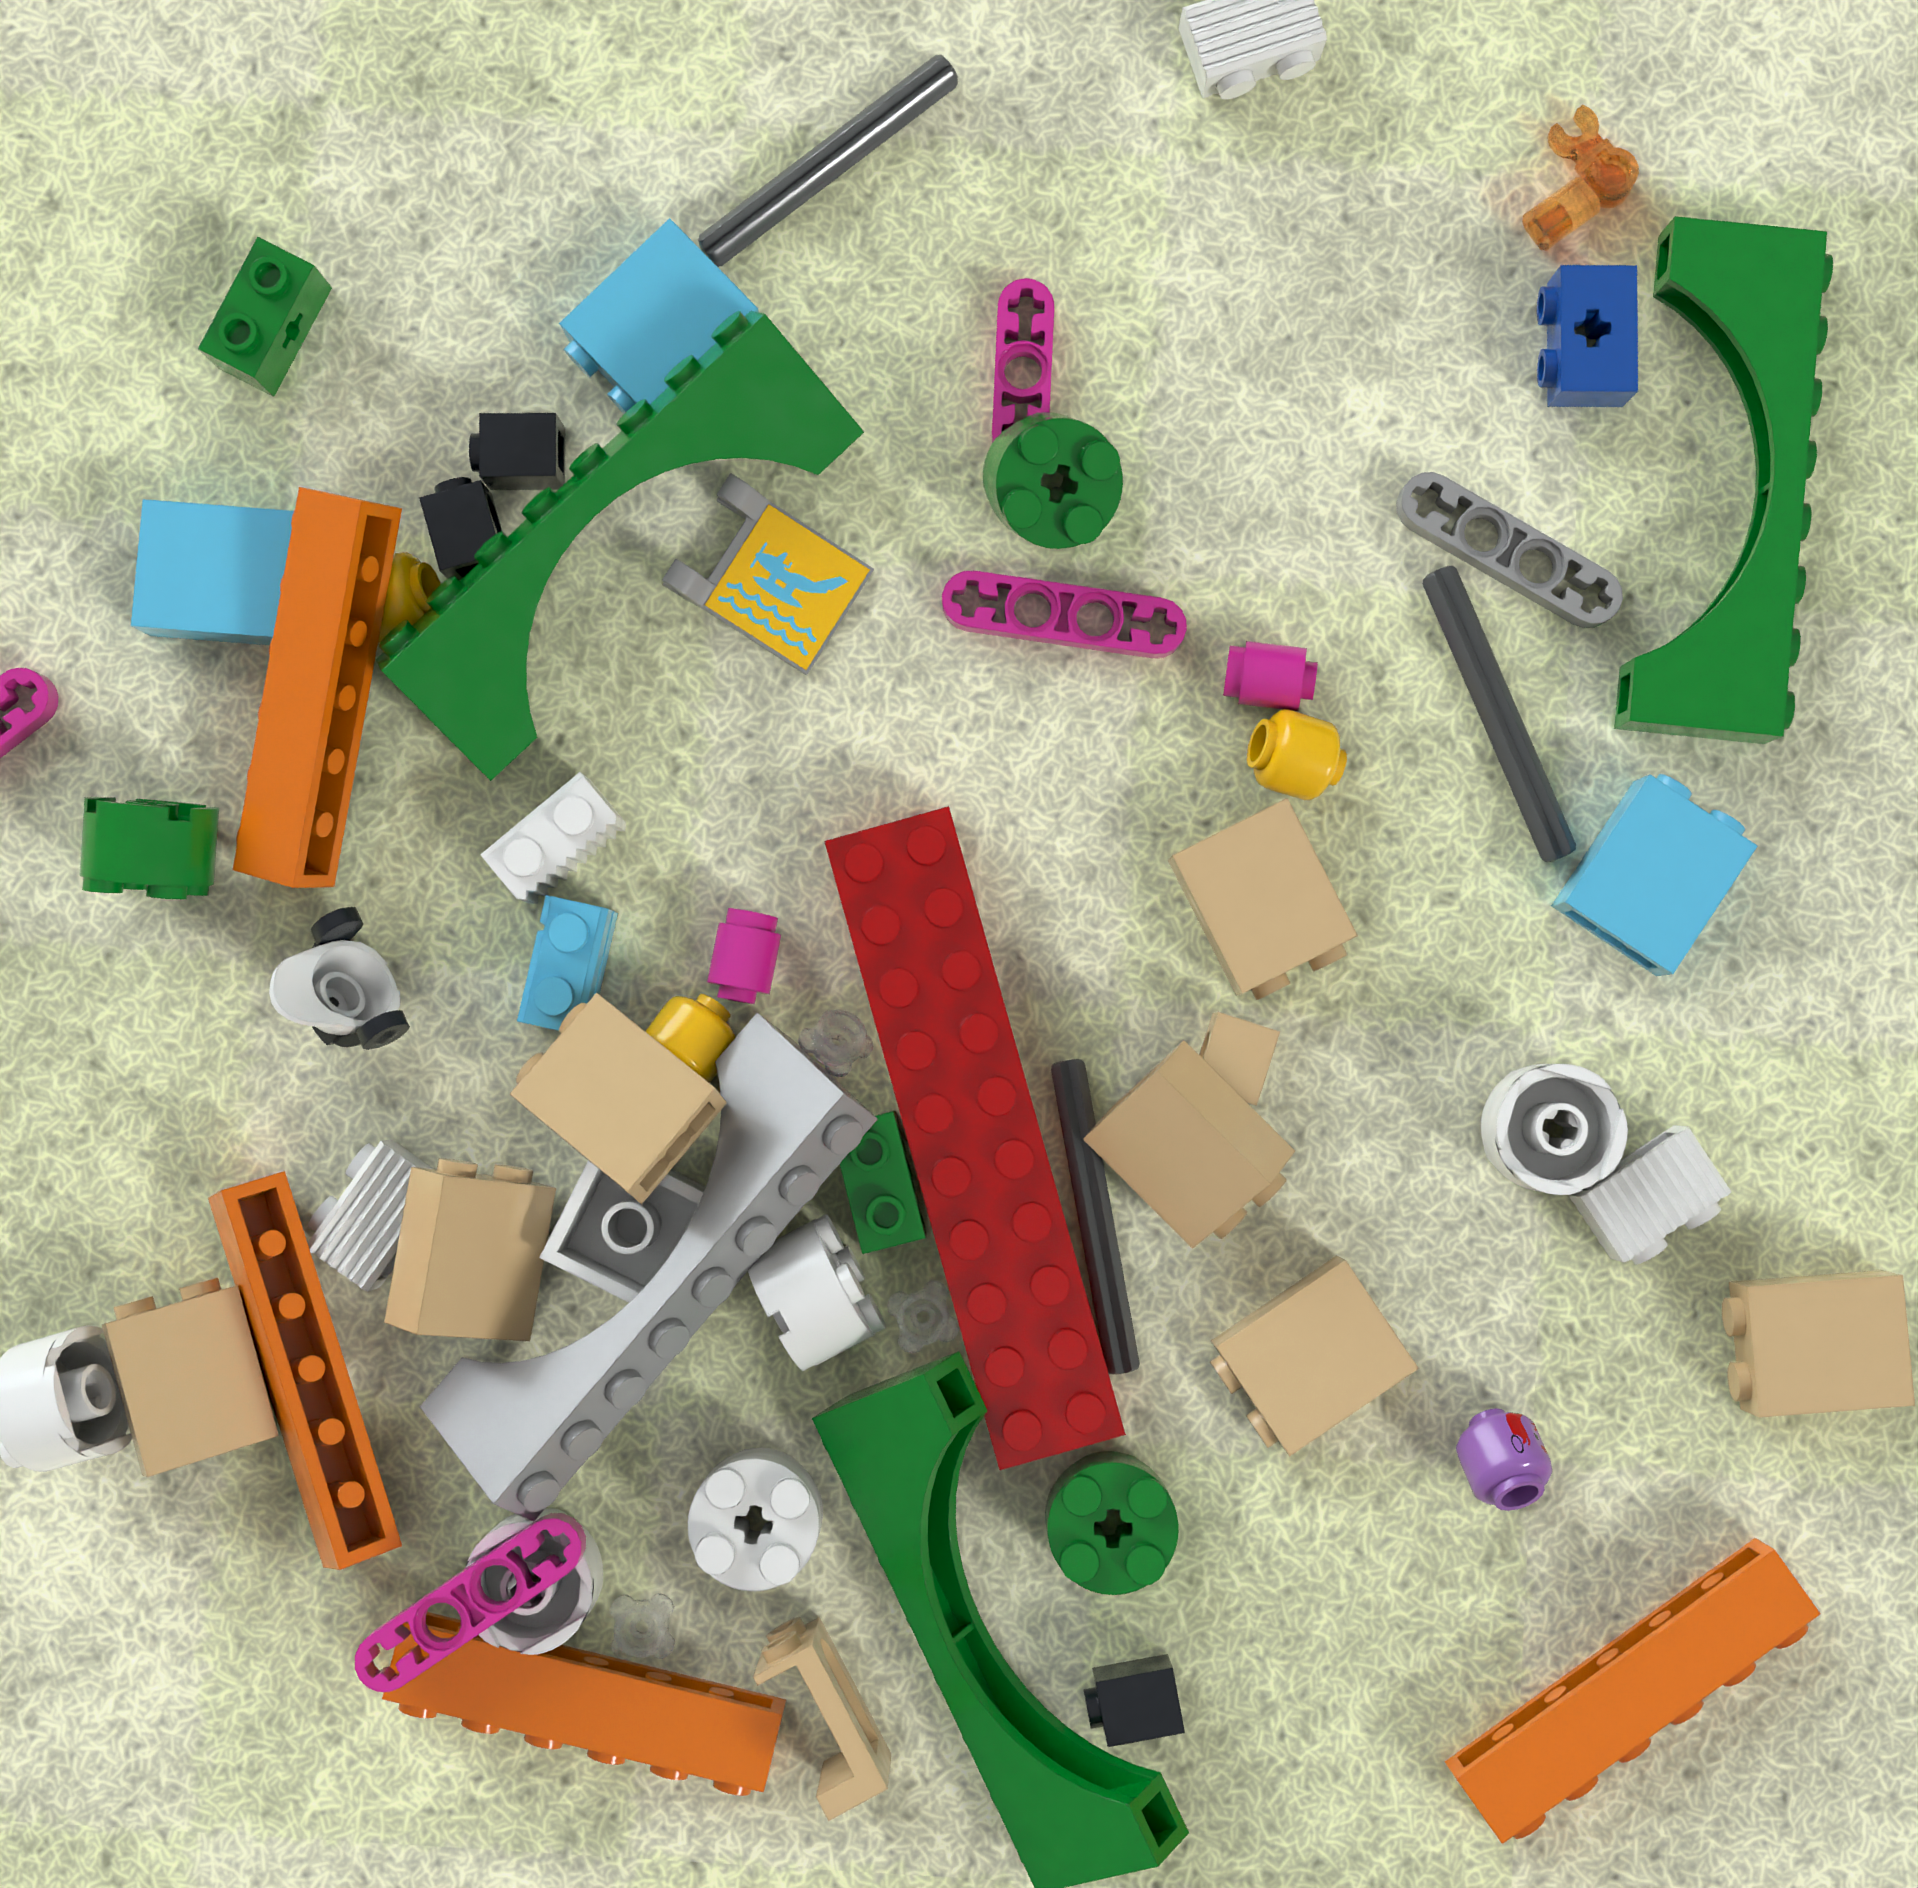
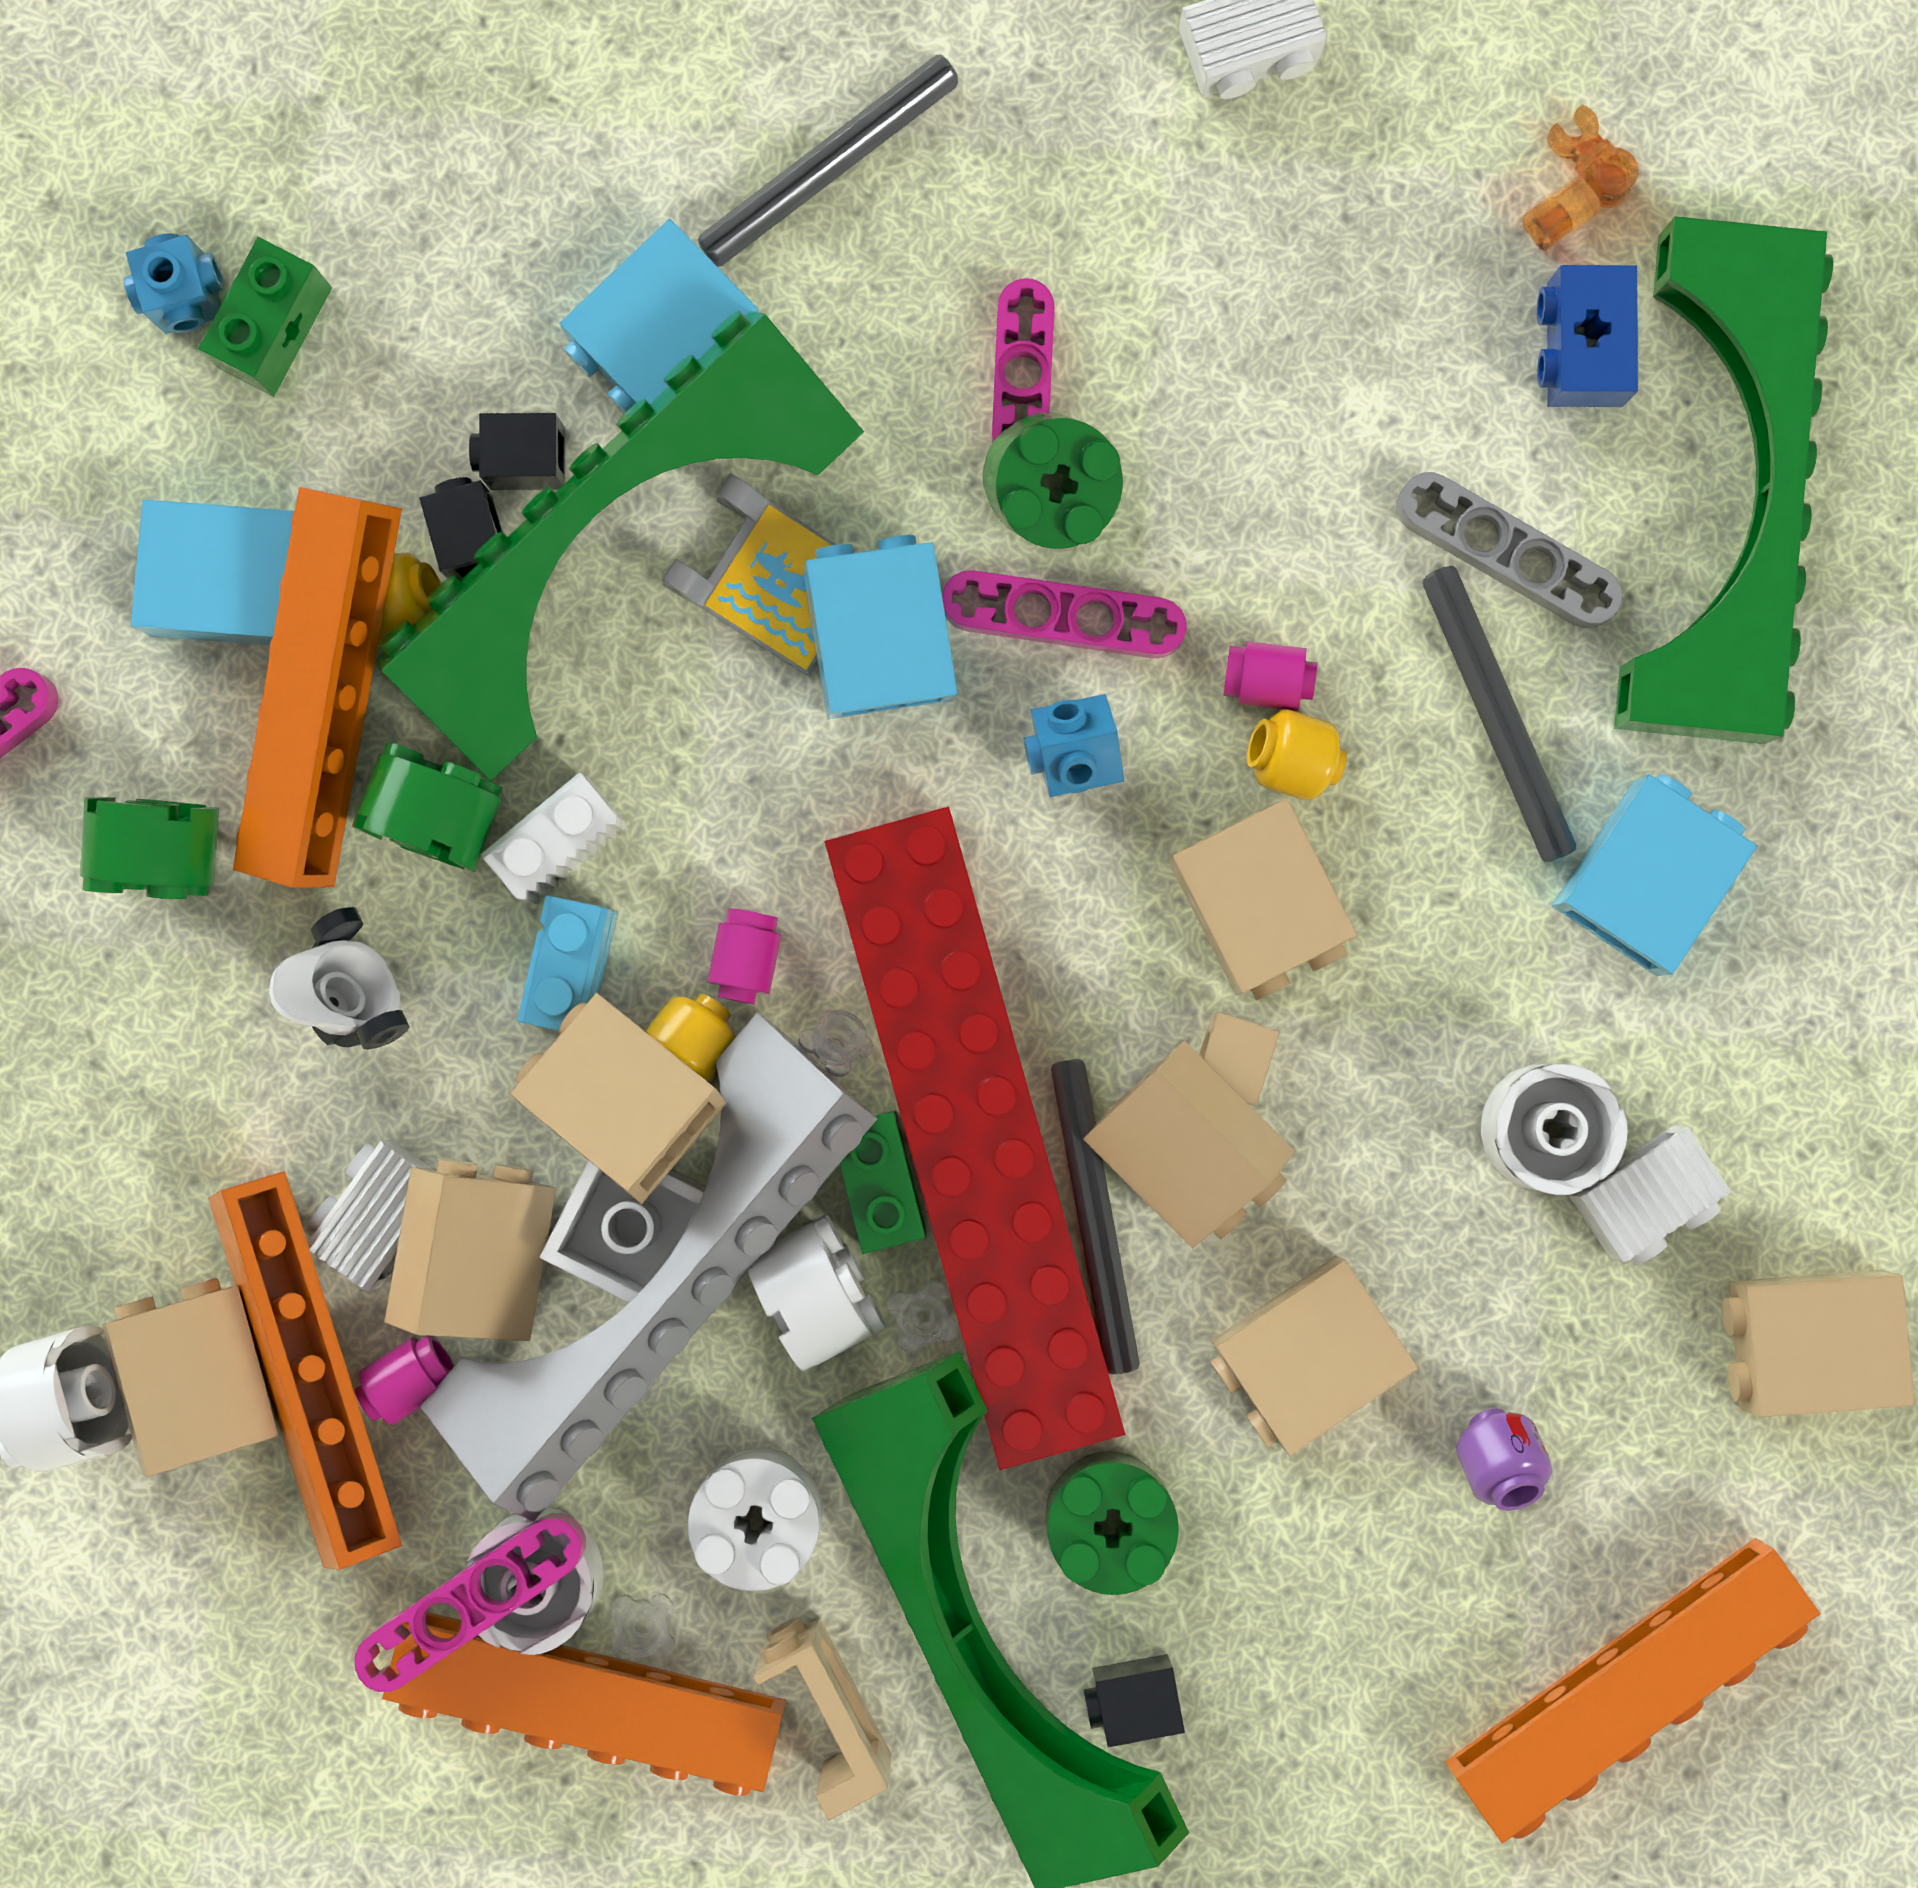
none -> dark azure brick [124,233,225,334]
none -> green brick [352,742,503,872]
none -> dark pink brick [355,1335,454,1425]
none -> medium azure brick [803,535,958,720]
none -> dark azure brick [1024,694,1124,797]

